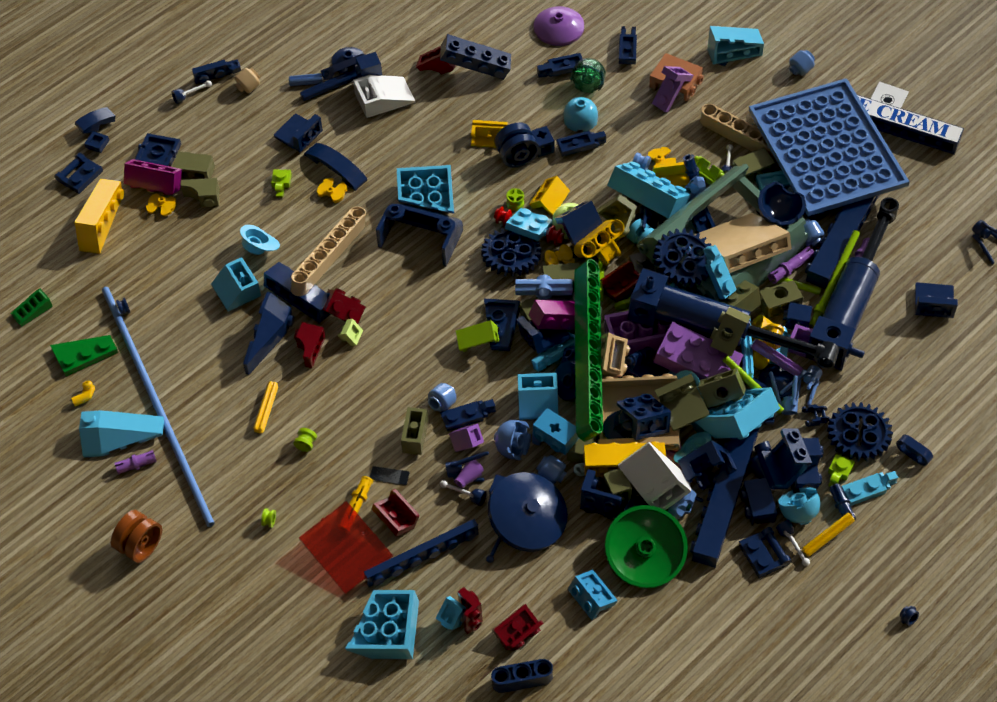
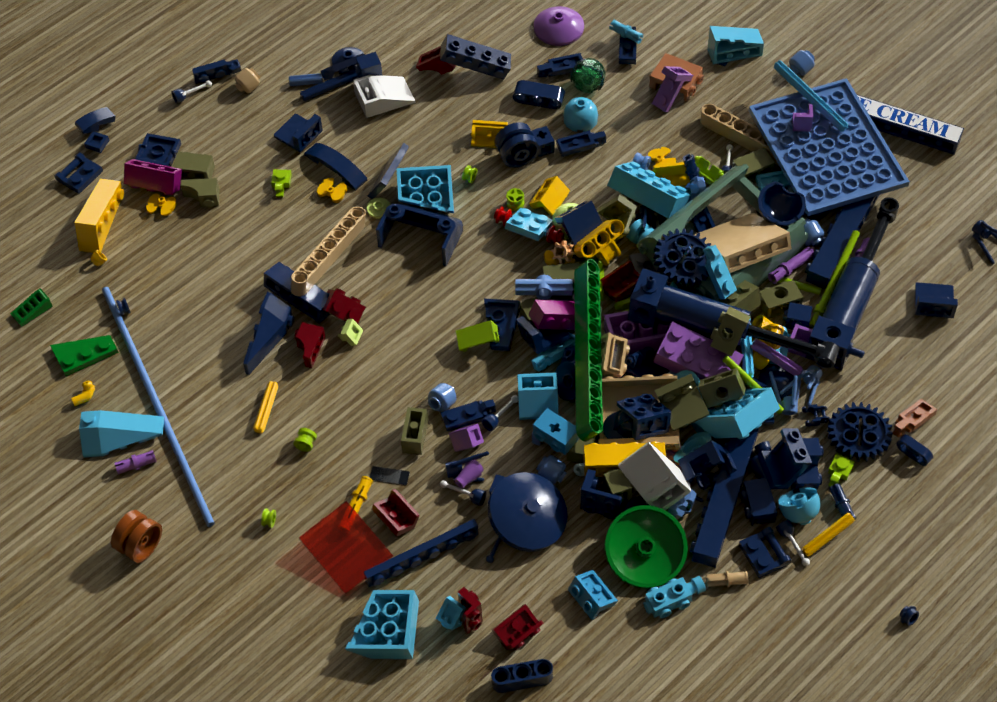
medium azure slope [211,257,261,312] -> none
medium azure piece [240,225,280,255] -> none
dark blue gear [481,228,541,277] -> none
medium blue cylinder [494,420,531,460] -> none
medium azure hinge [842,471,899,506] -> none
white sticker [871,81,909,108] -> none
none -> yellow hinge [91,250,107,266]
none -> tile [367,143,409,199]
none -> yellowish green piece [367,197,390,219]
none -> lime bush [462,165,478,183]
none -> dark blue hinge [481,395,519,431]
none -> dark blue beam [512,80,565,109]
none -> light nougat gear [551,240,575,264]
none -> medium azure pin [609,19,644,44]
none -> medium azure brick [643,576,706,618]
none -> tan axle [706,571,748,588]
none -> medium azure axle [774,60,848,132]
none -> medium lavender panel [792,104,813,131]
none -> dark orange hinge [892,399,938,438]

